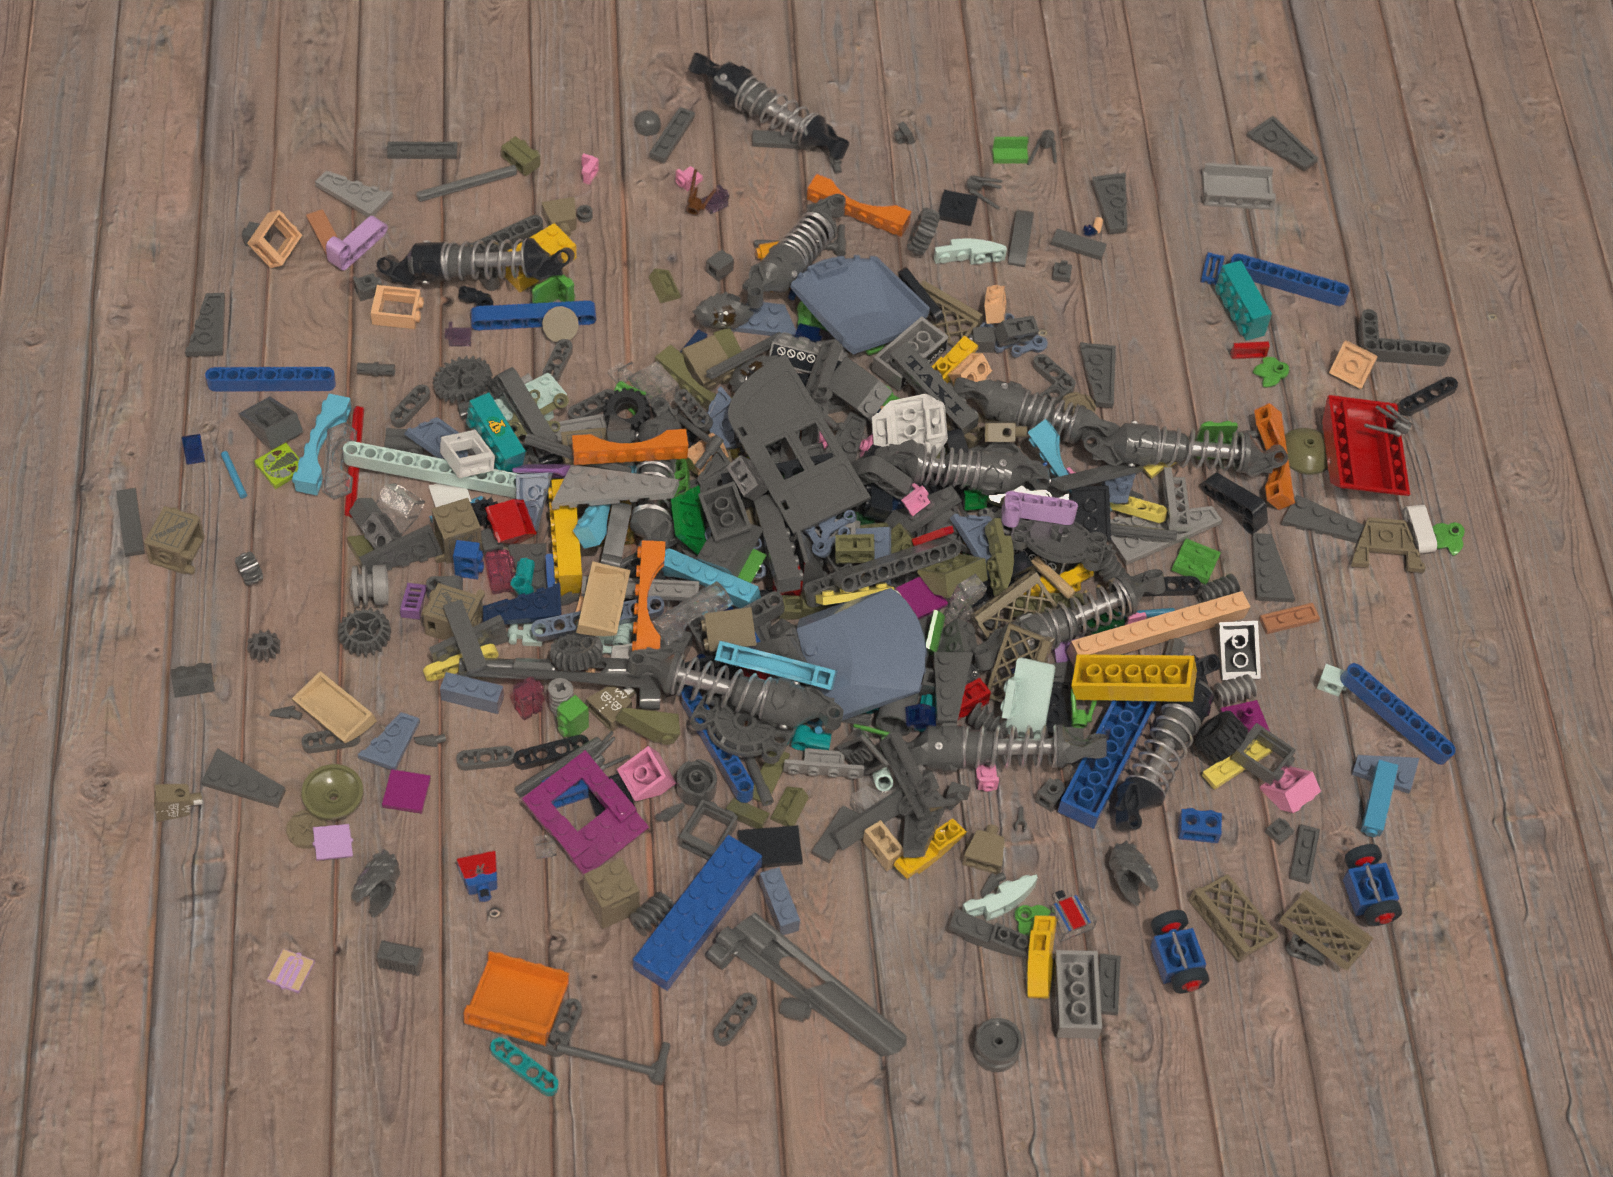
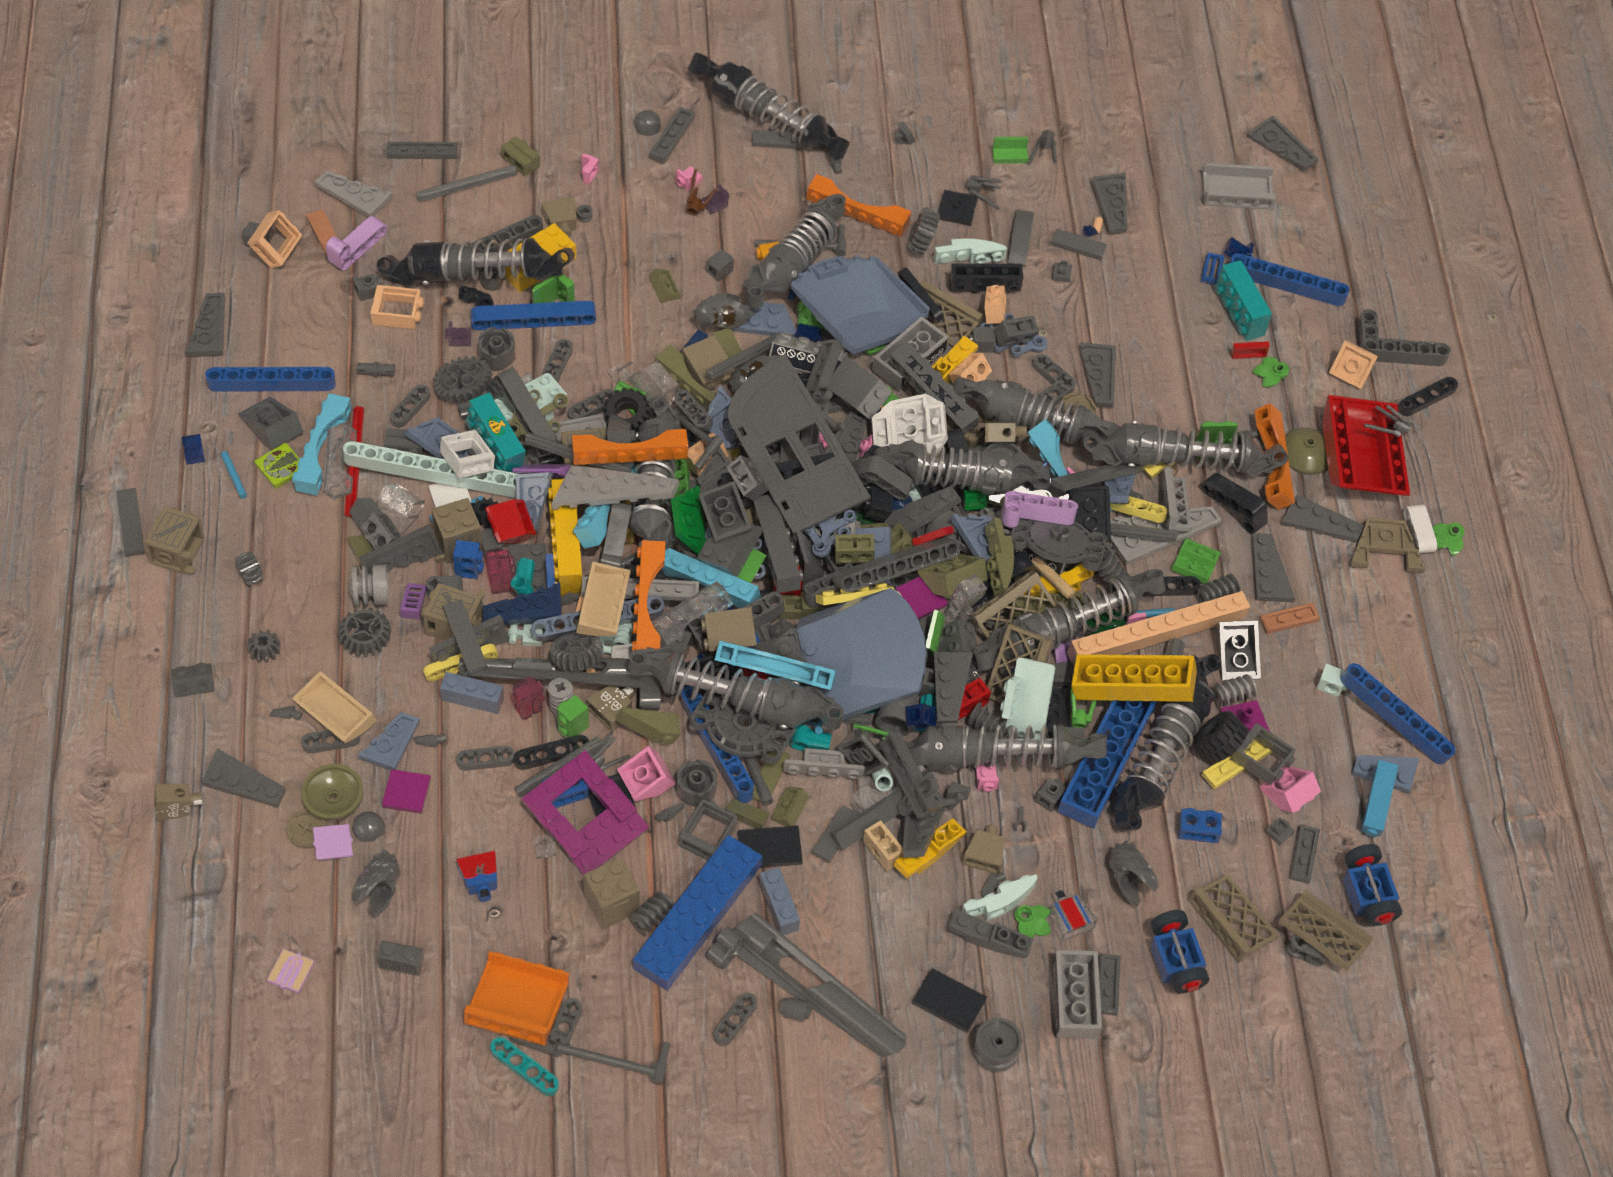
dark tan tile [542,306,579,342] -> none
bright pink bracket [901,483,931,516] -> none
yellow slope [1028,916,1057,999] -> none
none -> dark grey hair [352,811,386,842]
none -> dark grey brick [478,327,515,371]
none -> black tile [912,968,987,1033]
none -> black brick [949,263,1024,292]
none -> clear blue bracket [1224,237,1254,257]

